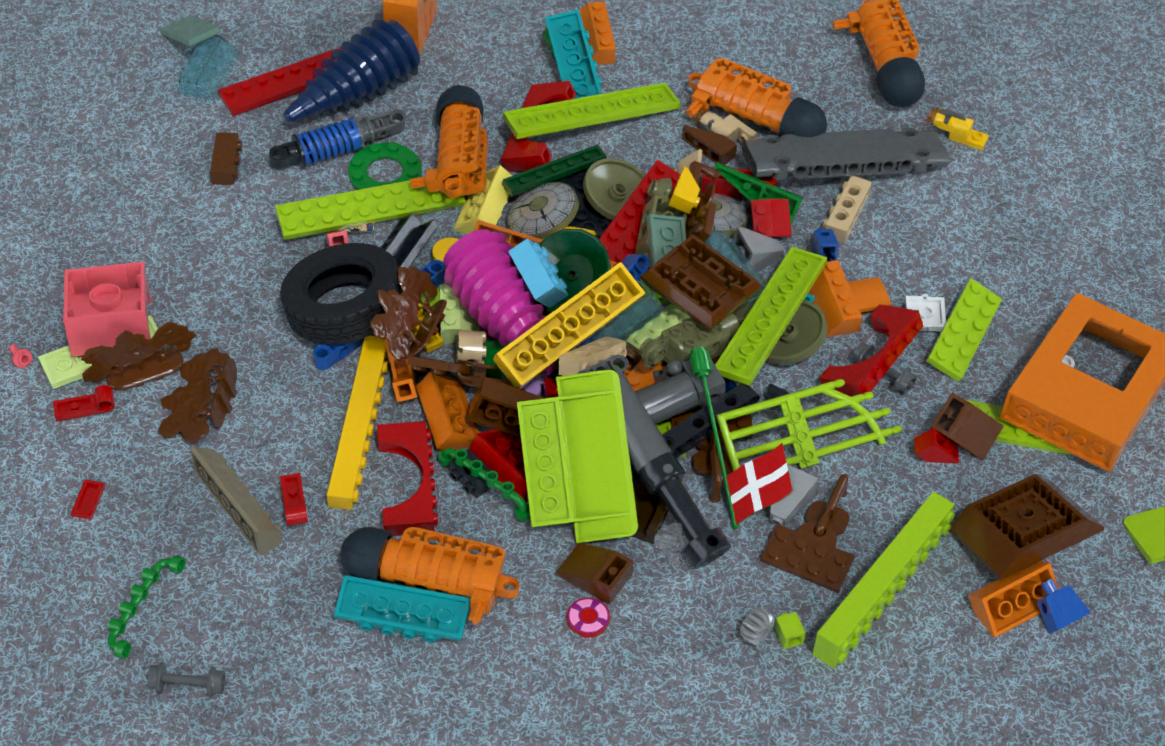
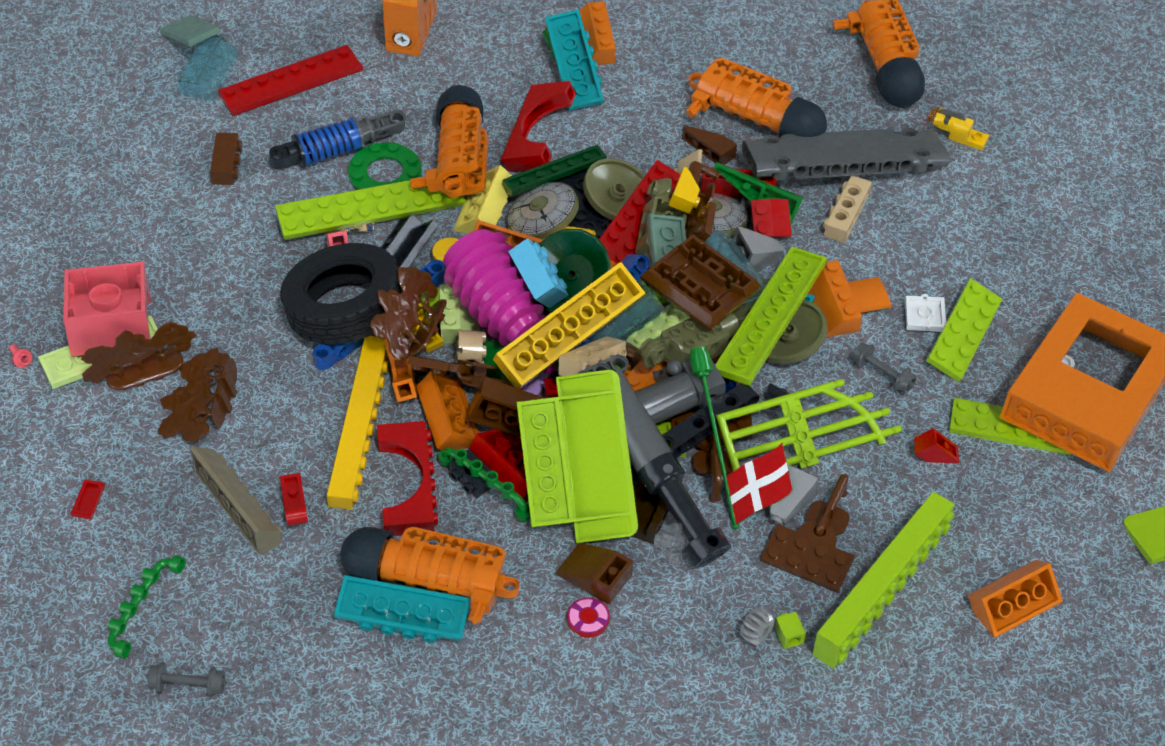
red plate [53,385,115,421] -> none
dark blue cone [283,20,420,123] -> none
lime plate [502,82,681,139] -> none
tan plate [695,109,757,143] -> none
blue torso [812,229,839,262] -> none
red arch [819,304,923,397] -> none
reddish brown slope [930,392,1004,460] -> none
reddish brown slope [950,474,1104,579] -> none
blue torso [1037,579,1090,634] -> none

